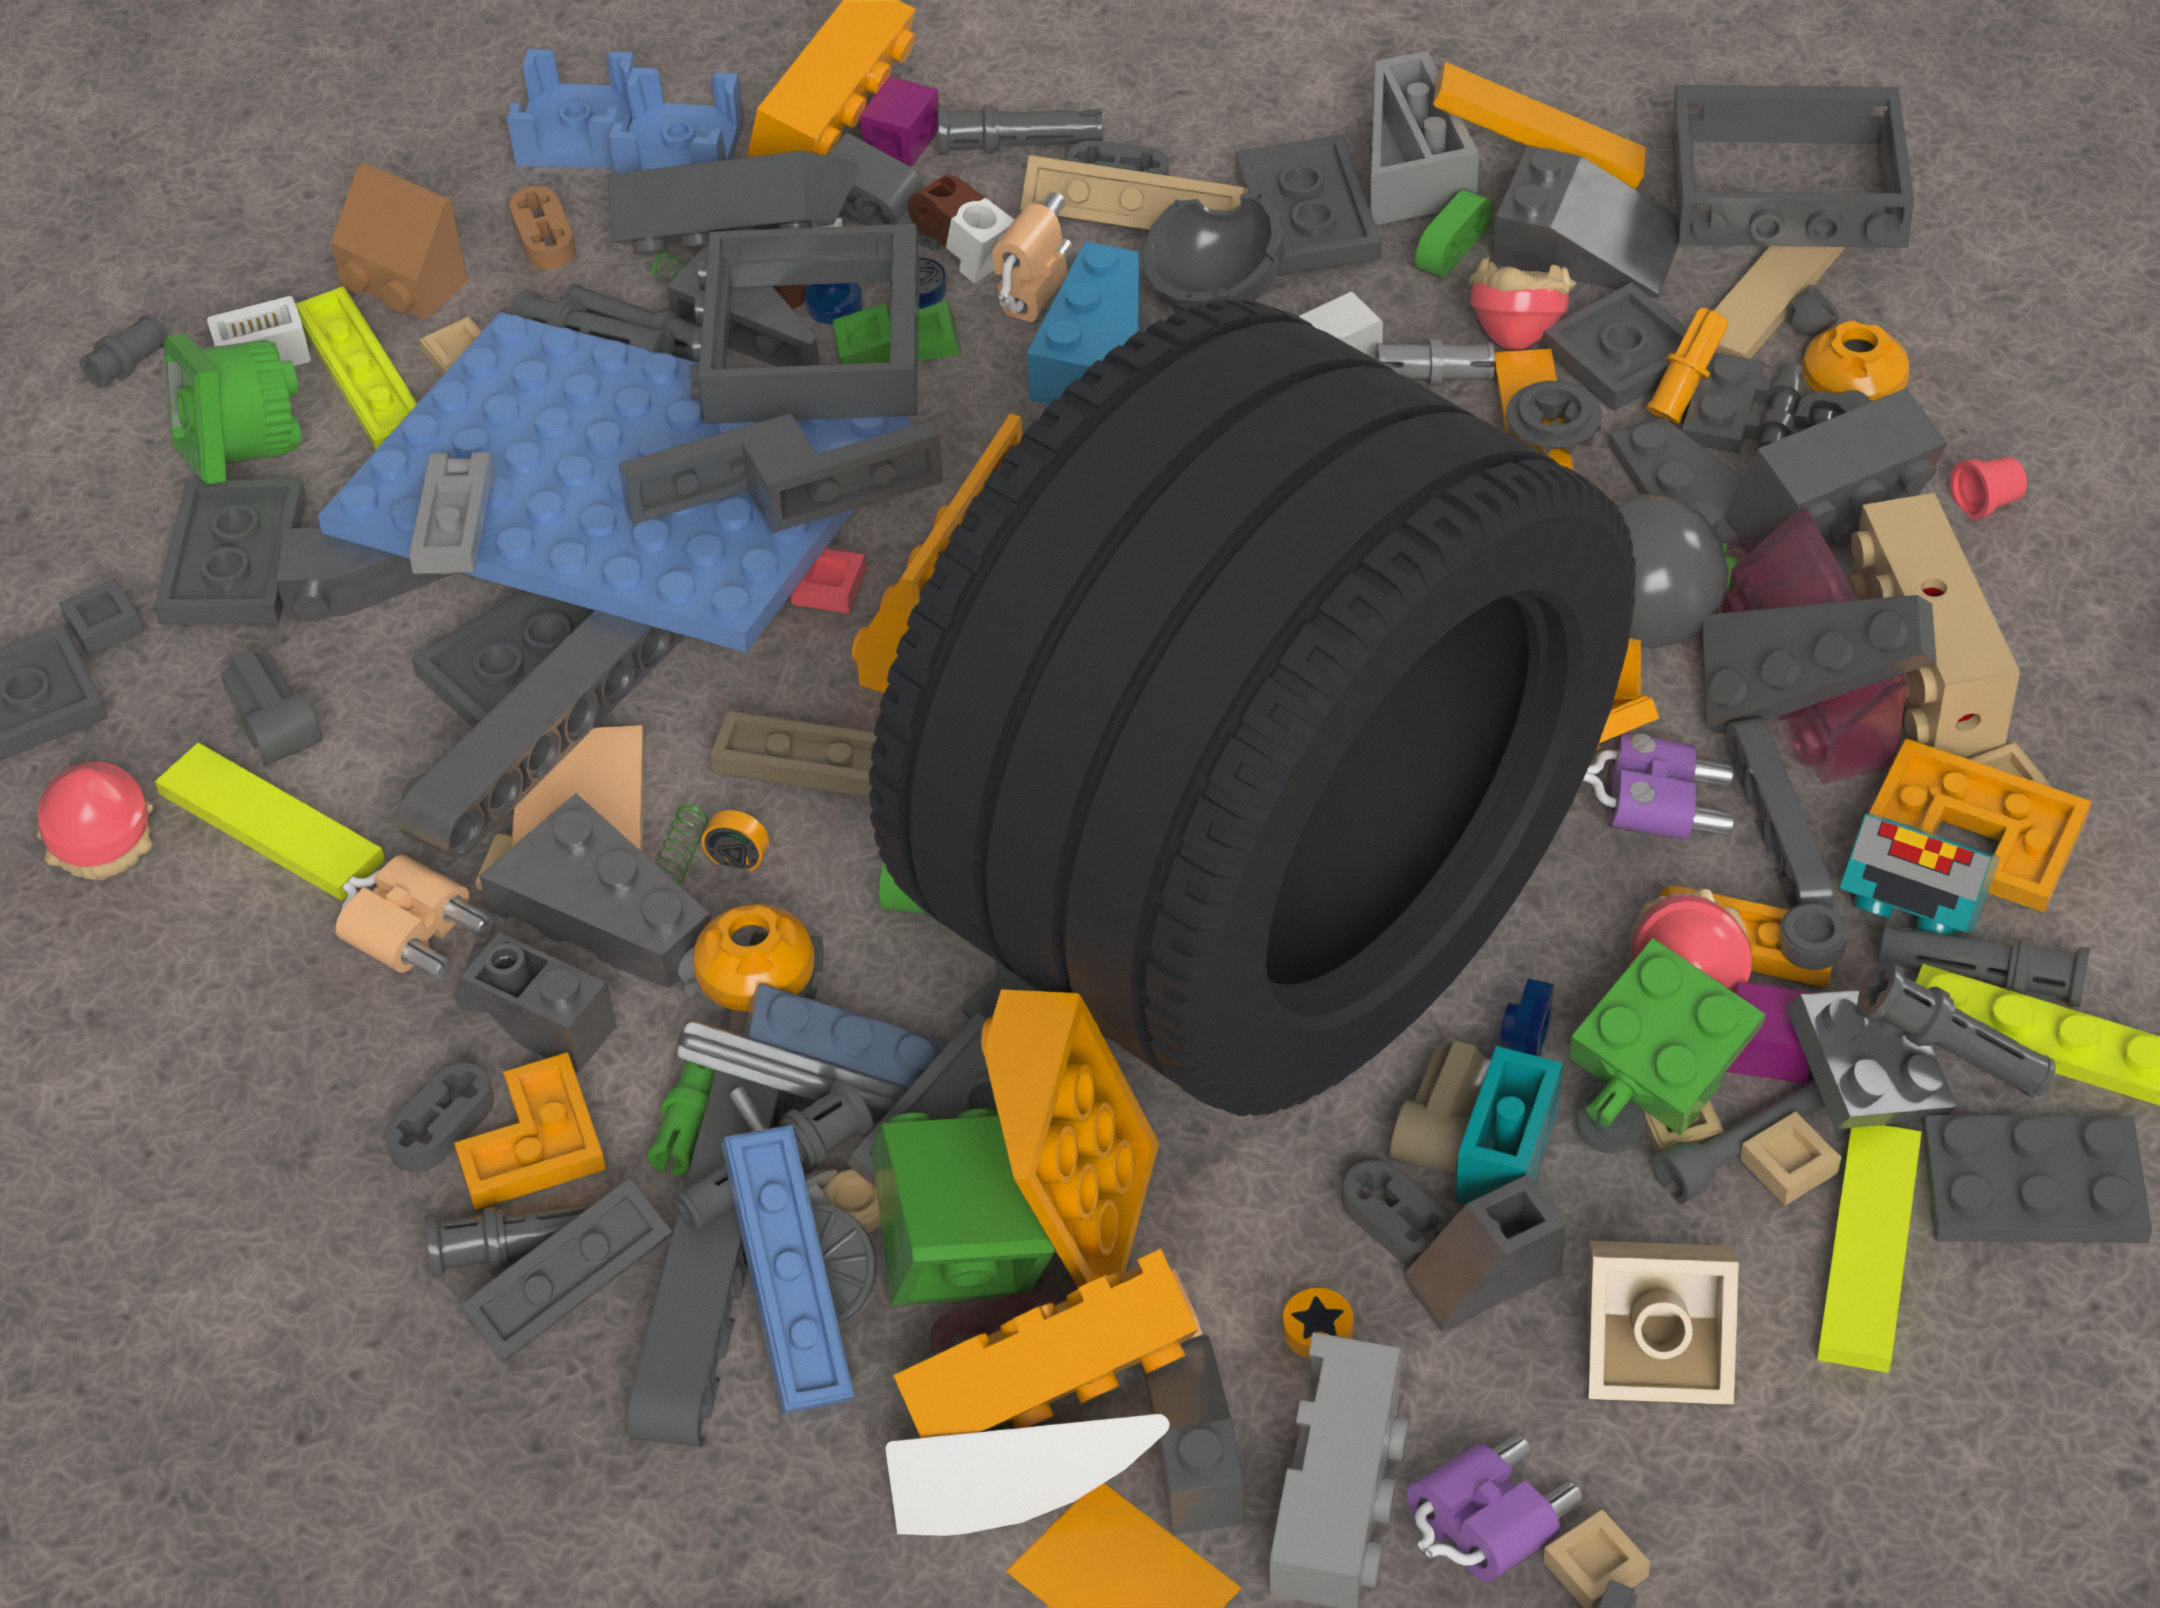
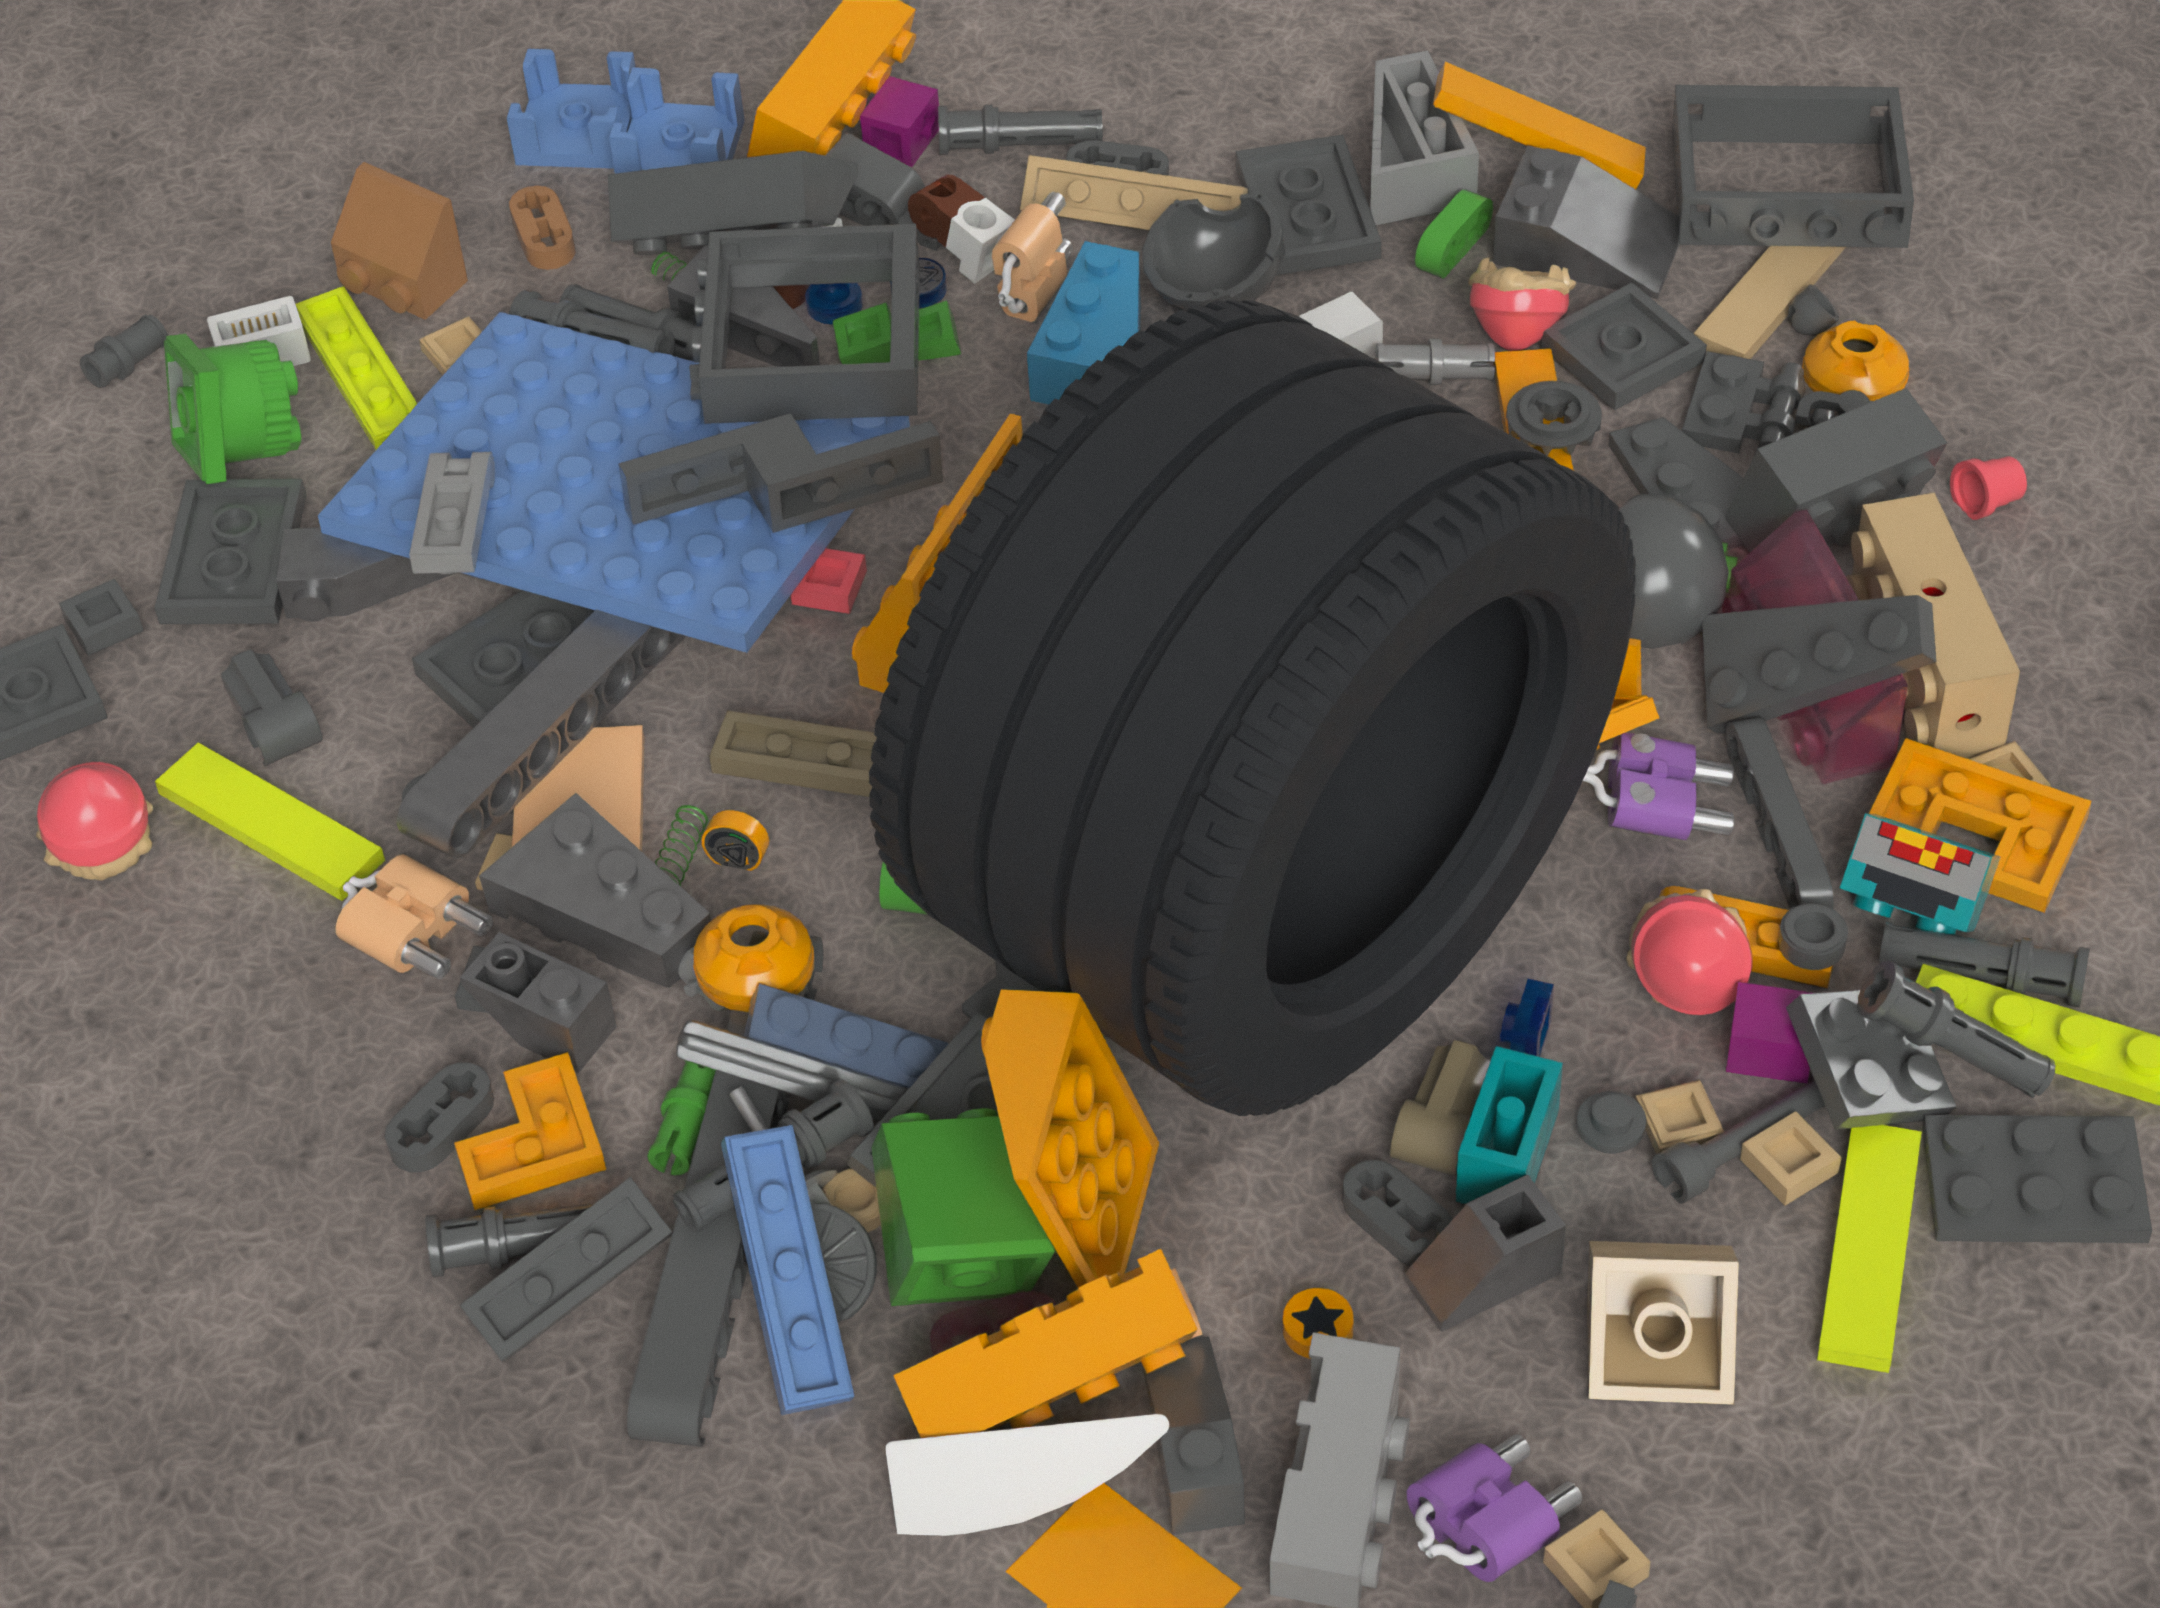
bright green plate [1569,938,1765,1136] -> none
light orange axle [1646,308,1728,425] -> none

